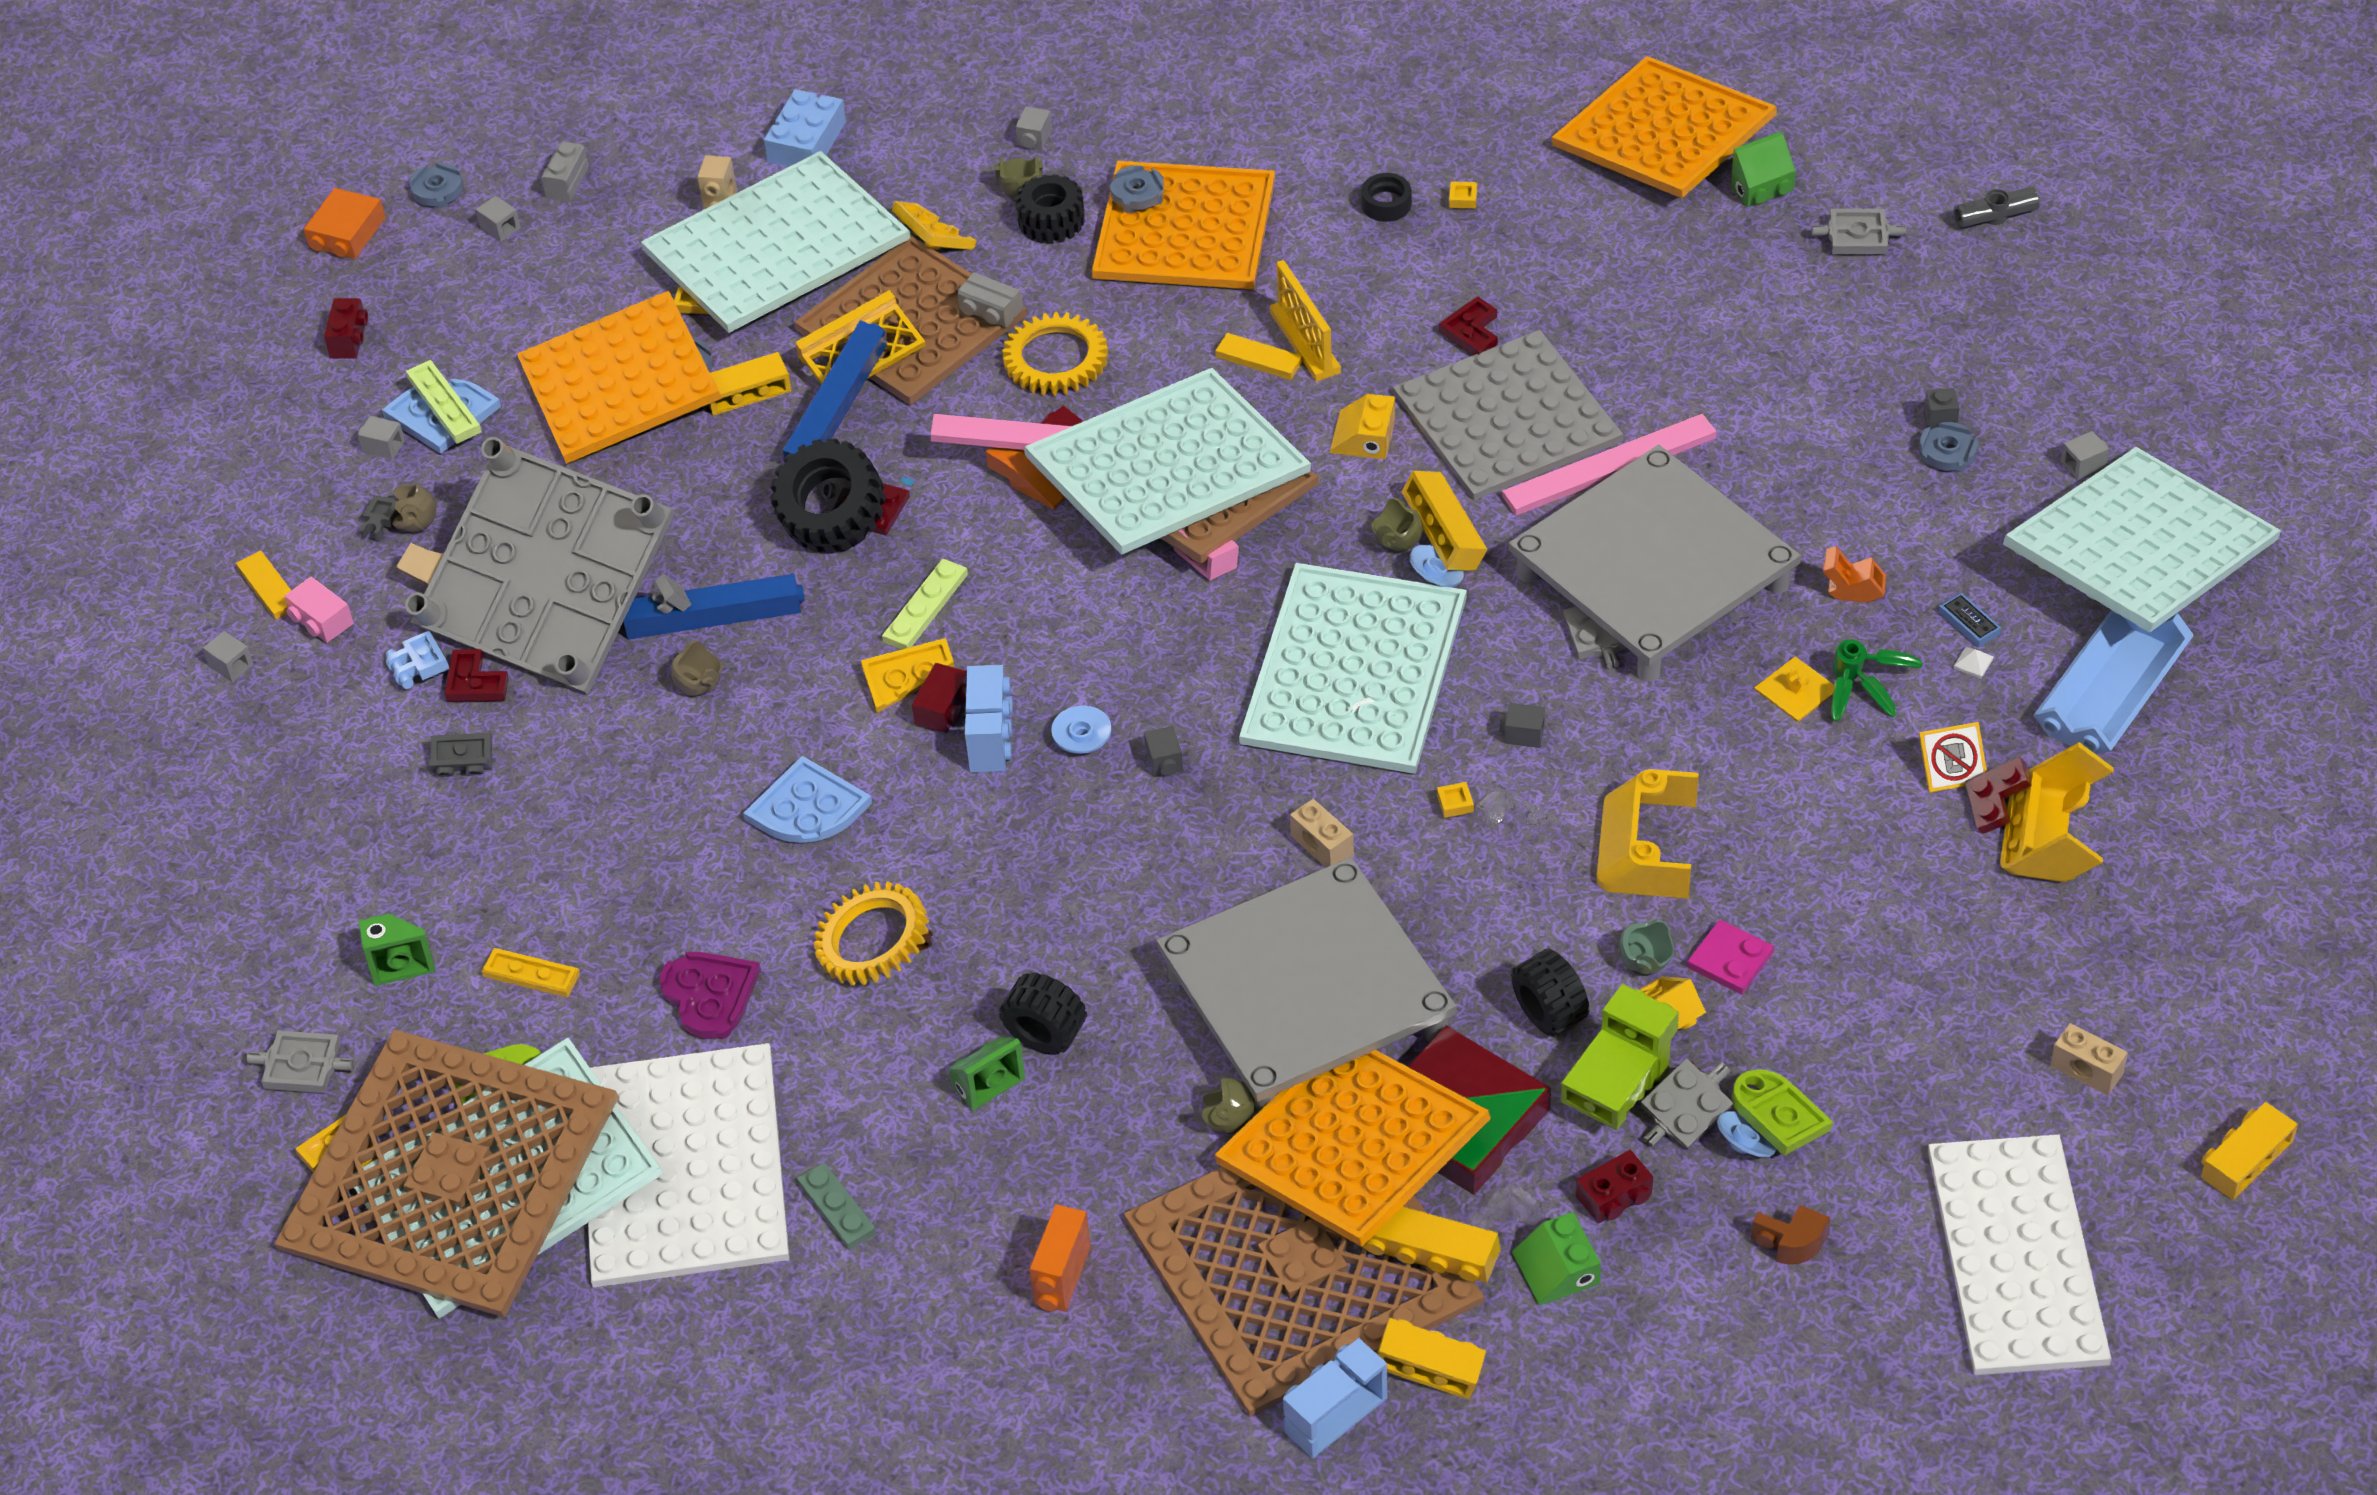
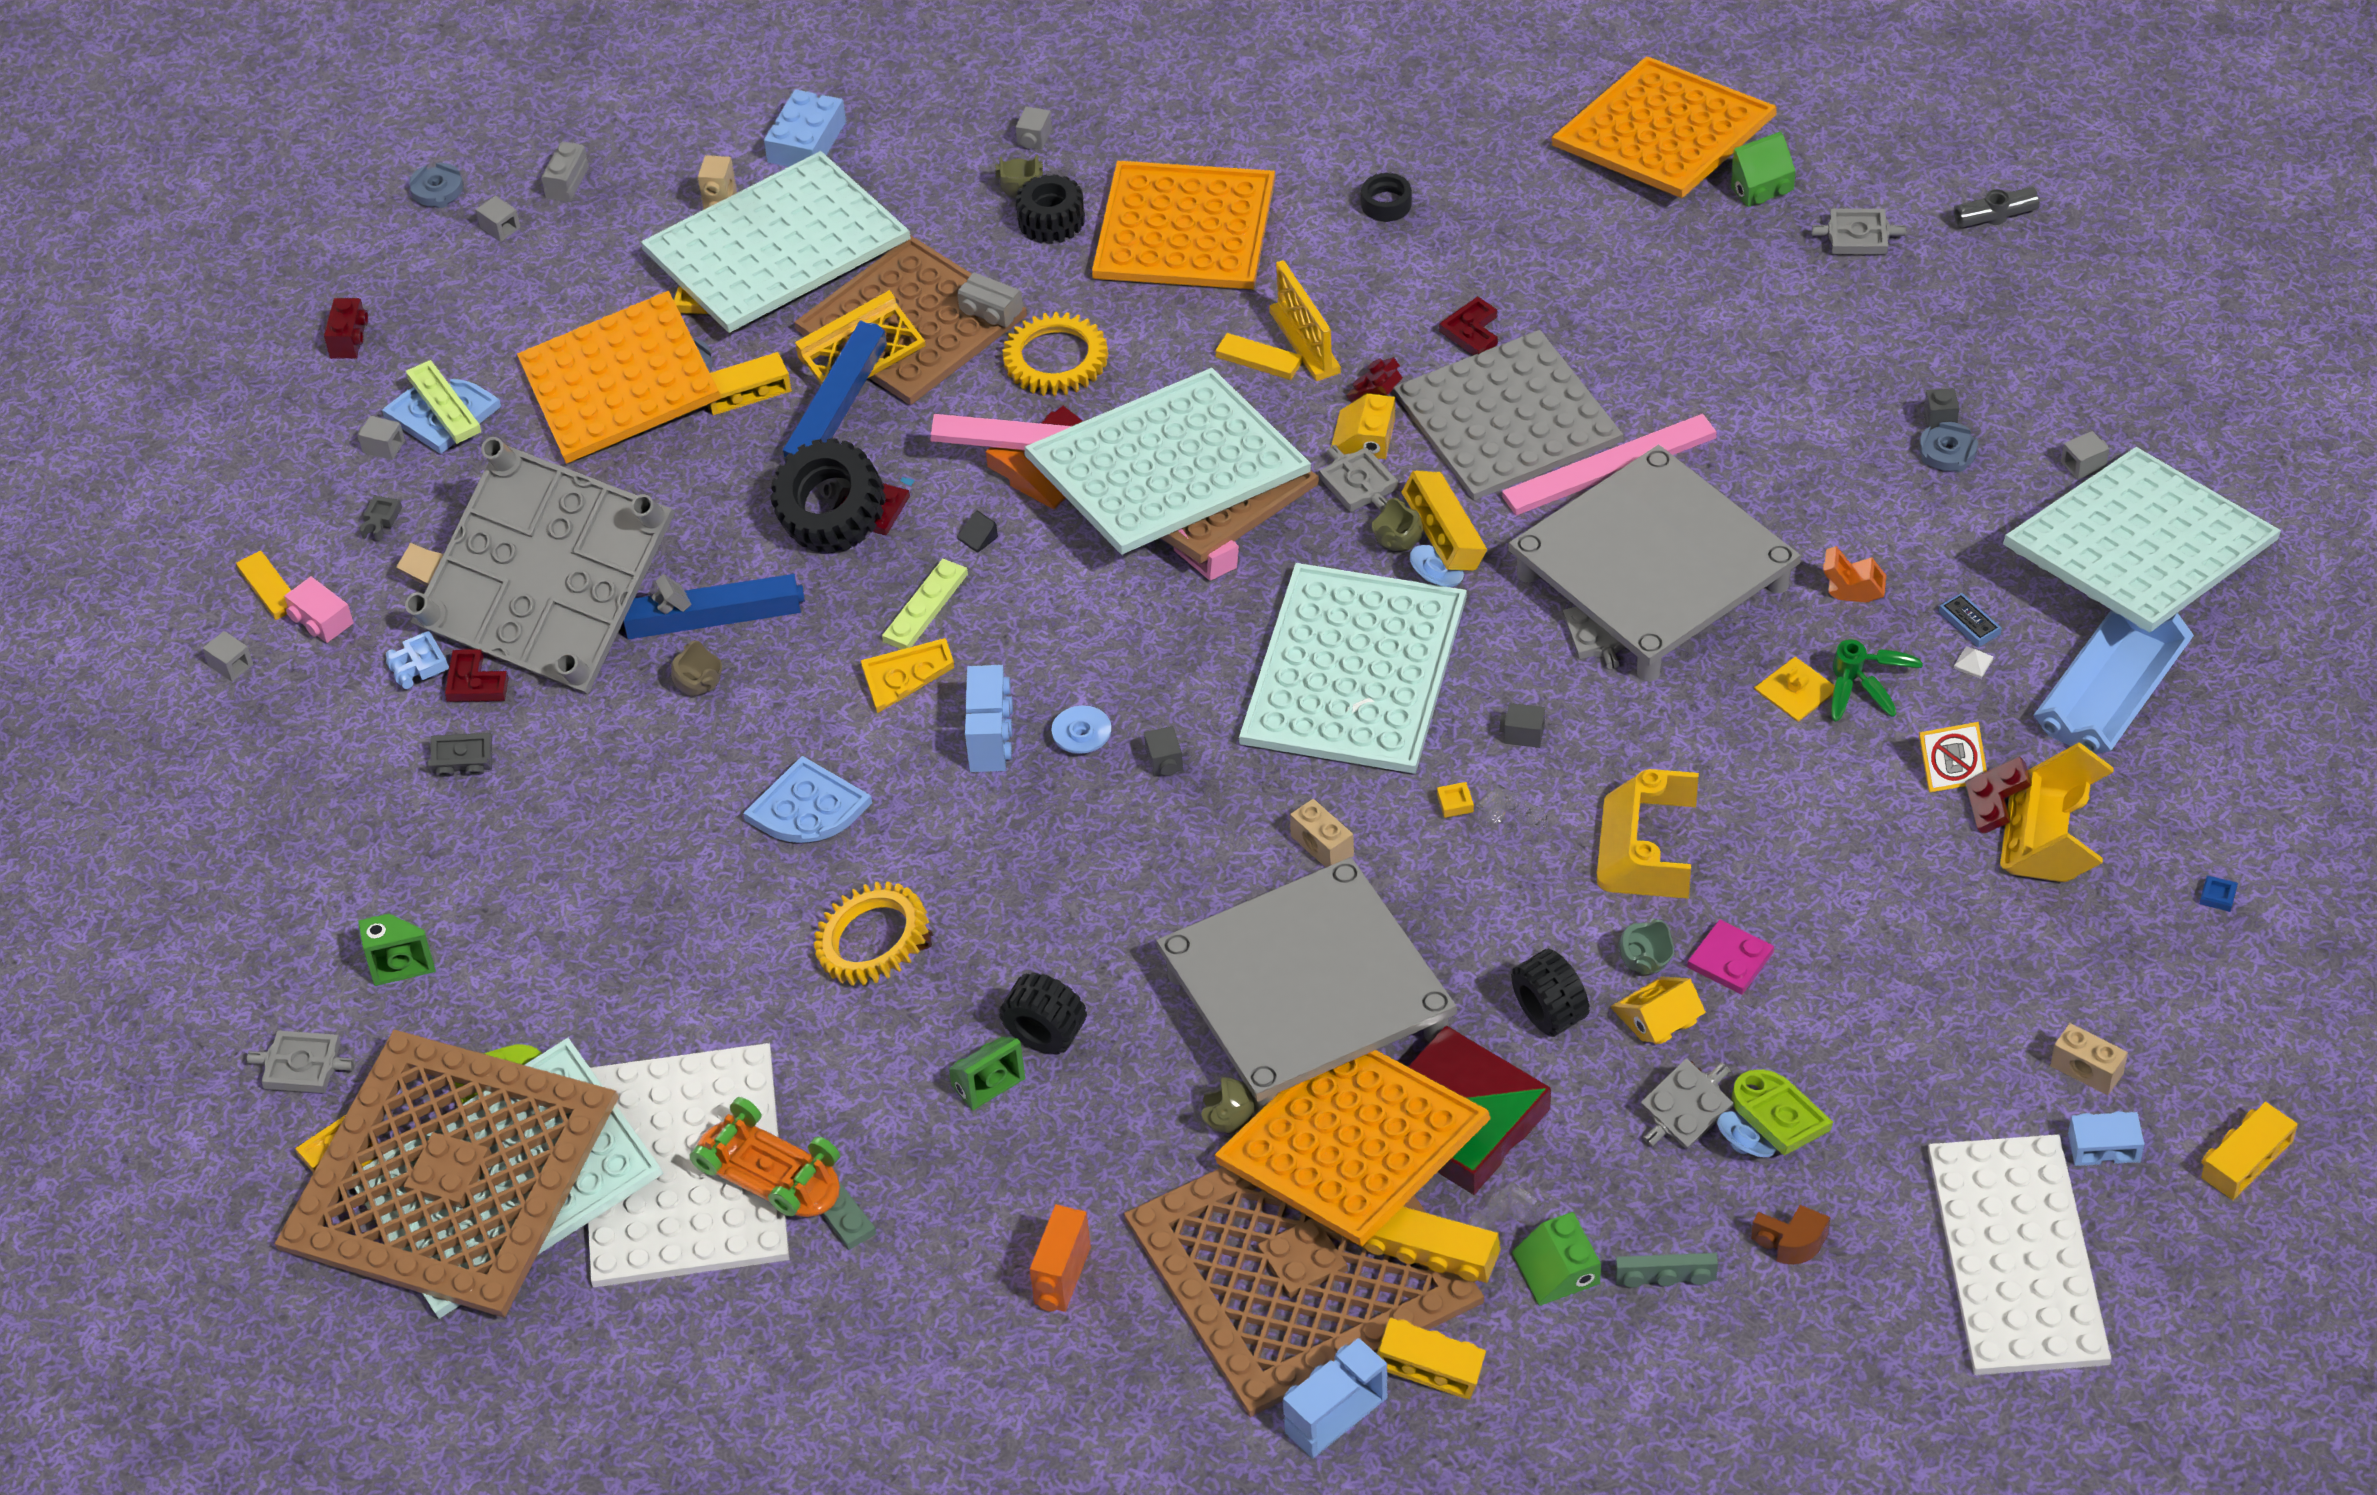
orange brick [304,187,386,259] -> none
dark tan cap [392,484,436,533] -> none
yellow tile [481,948,580,998] -> none
magenta plate [659,952,761,1039] -> none
yellow wing [891,201,977,250] -> none
dark red brick [912,663,967,733] -> none
sand blue plate [1110,165,1164,213] -> none
yellow plate [1449,182,1477,209] -> none
lime brick [1561,983,1679,1130] -> none
dark red brick [1576,1149,1653,1224] -> none
none -> orange piece [689,1097,840,1217]
none -> black slope [957,511,998,553]
none -> light grey plate [1319,445,1398,512]
none -> dark red plate [1346,357,1403,403]
none -> sand green plate [1615,1253,1718,1288]
none -> light blue brick [2068,1111,2144,1166]
none -> blue tile [2199,875,2238,912]

